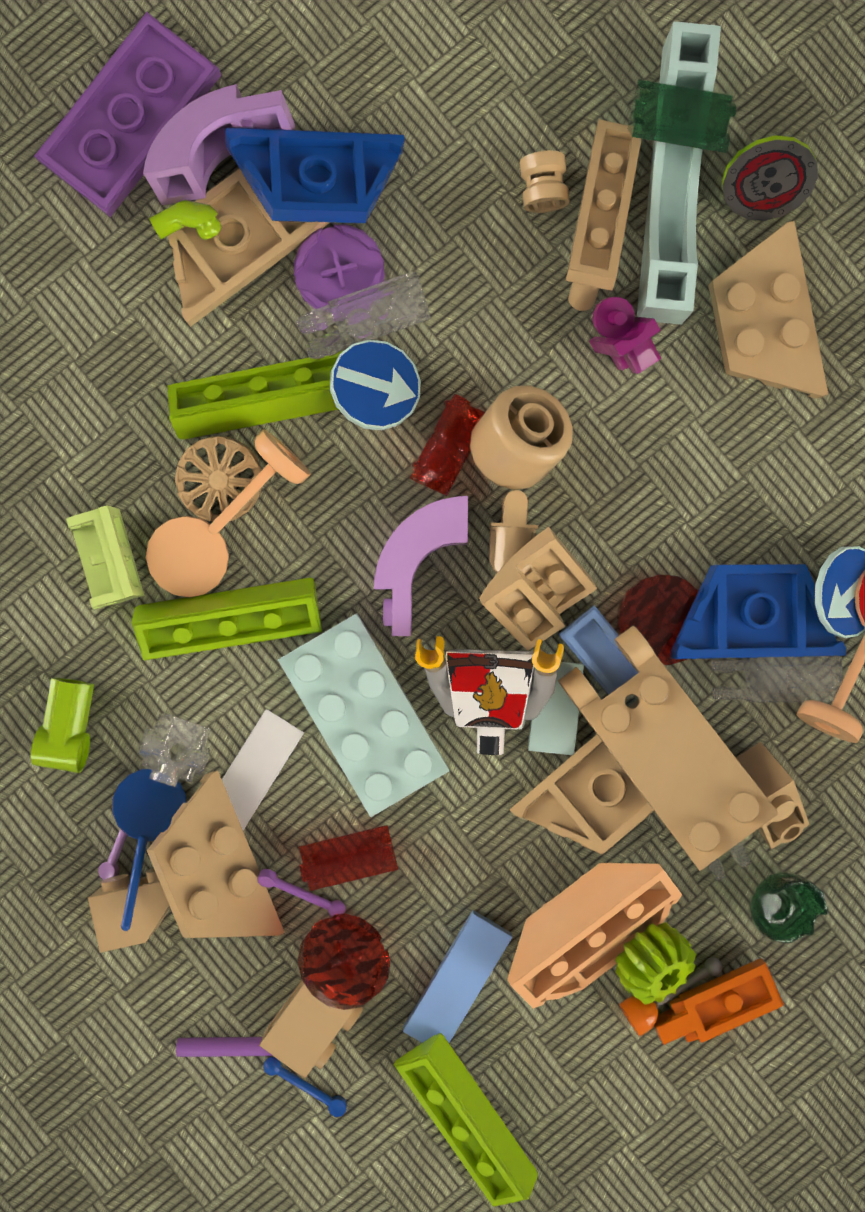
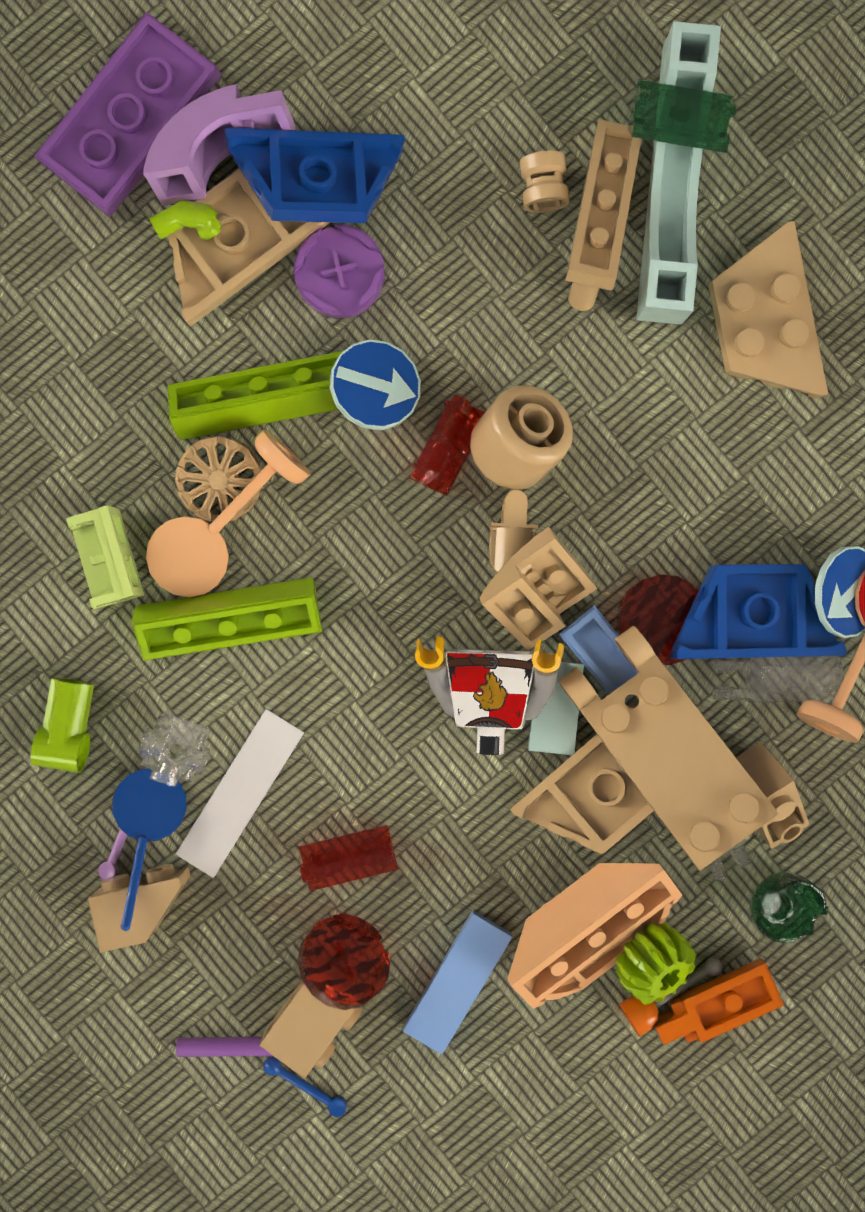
tan wing [147,771,285,938] -> none
medium lavender hinge [257,869,346,918] -> none
light aqua plate [278,613,449,817] -> none
clear hinge [296,271,431,359] -> none
lavender arch [374,496,468,636] -> none
lime slope [393,1033,538,1207] -> none
magenta hips [589,297,661,374] -> none
shield [722,135,818,221] -> none

